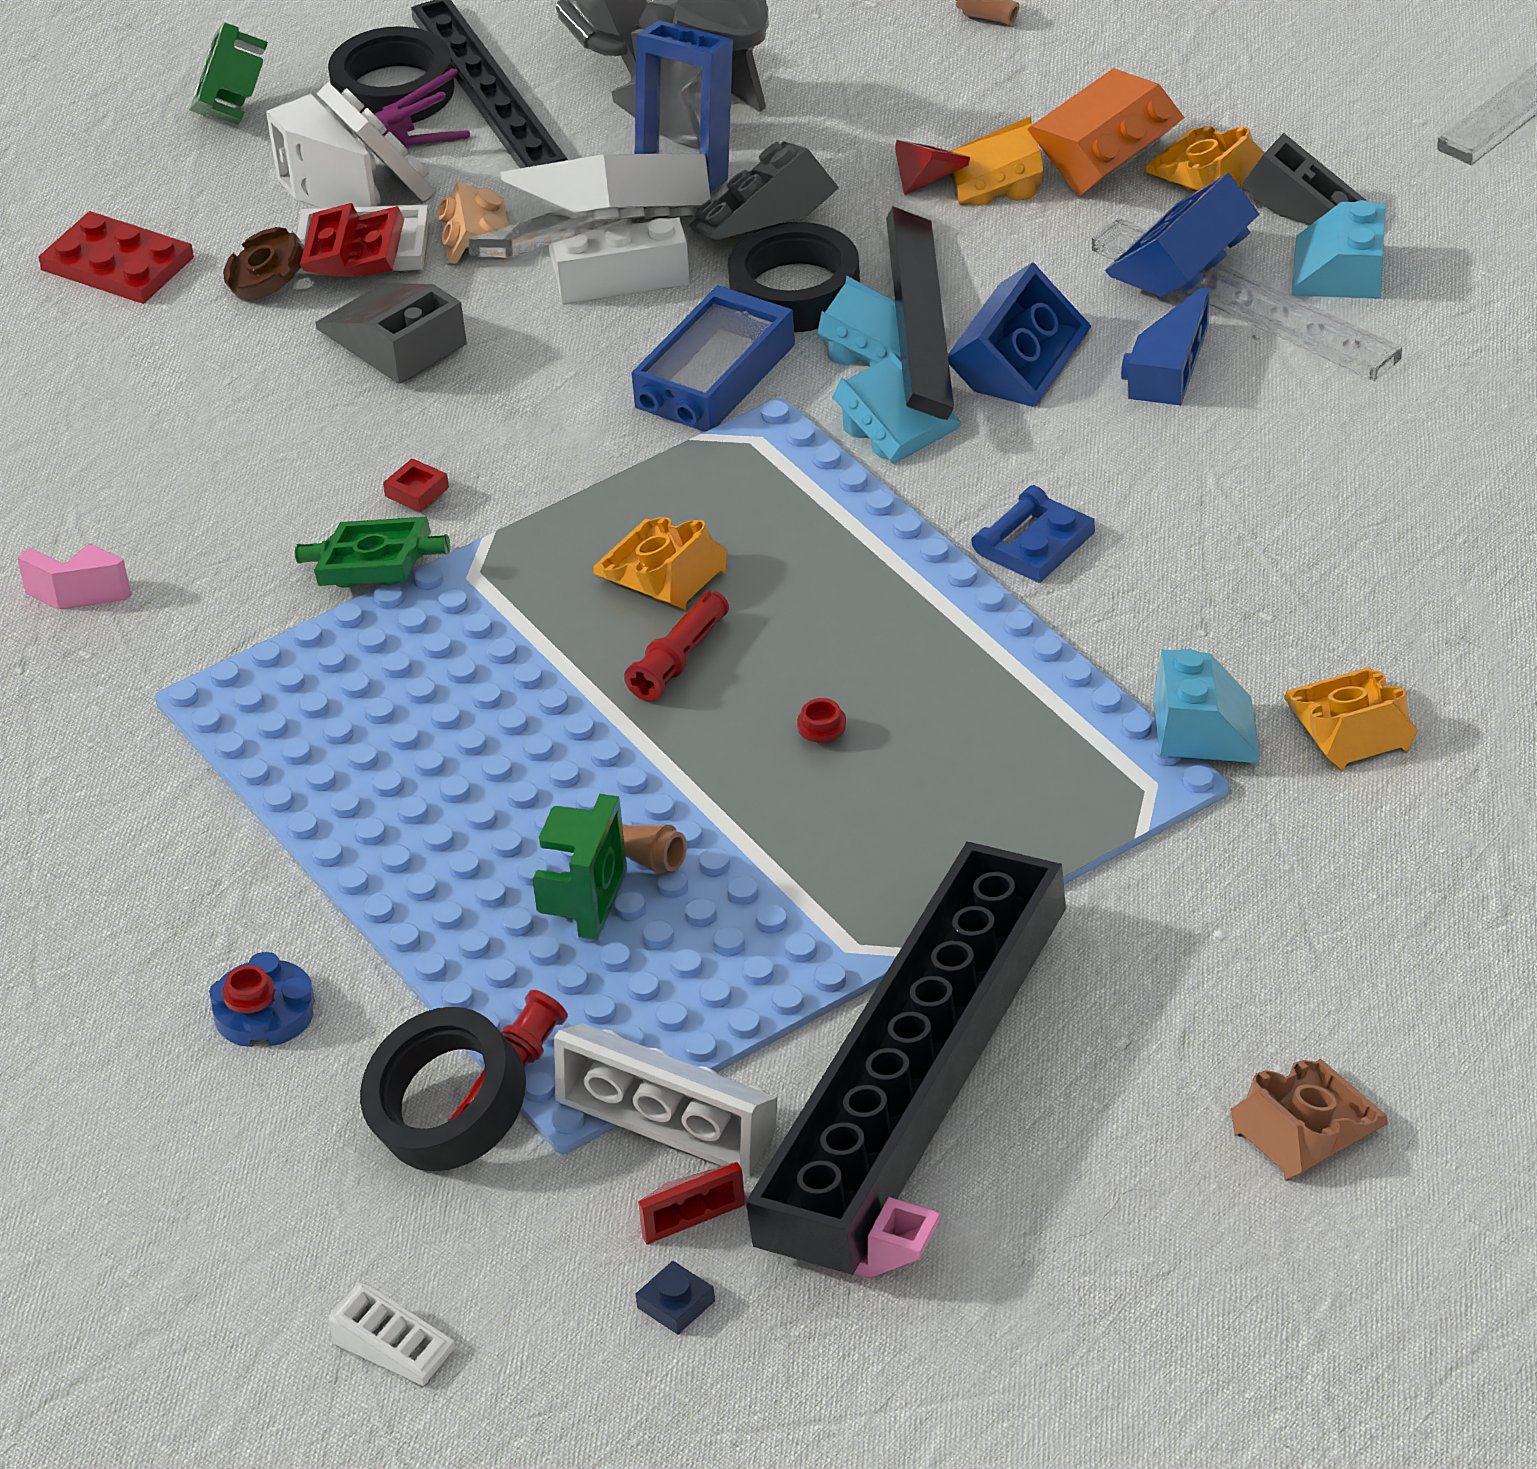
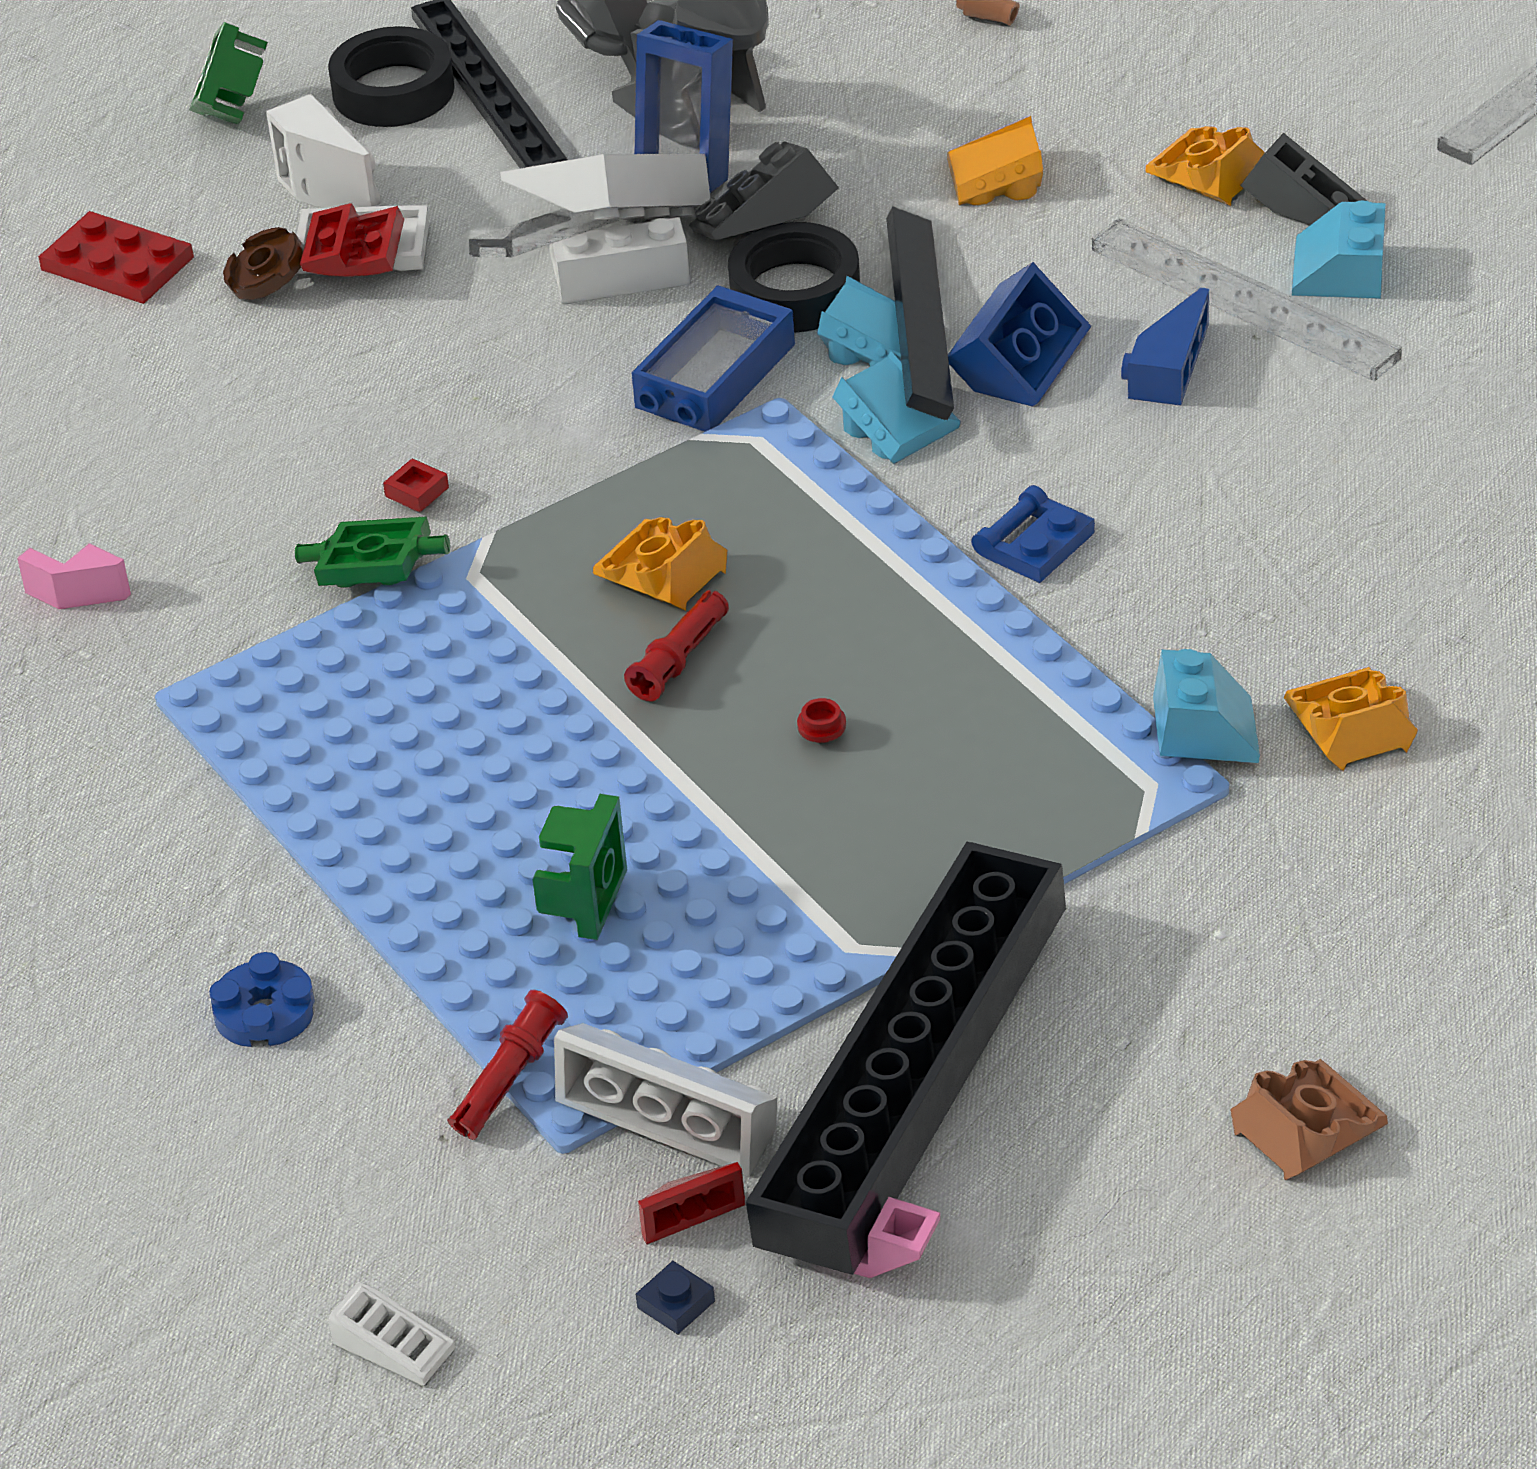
red plate [222,965,275,1013] -> none
dark grey slope [315,283,467,384] -> none
white plate [316,82,435,203] -> none
black tyre [360,1007,526,1171] -> none
magenta plant [374,69,470,147] -> none
light nougat bracket [437,182,513,265] -> none
nougat cone [622,824,687,874] -> none
red slope [895,140,970,195] -> none
orange slope [1027,68,1185,197] -> none
blue slope [1105,173,1260,297] -> none

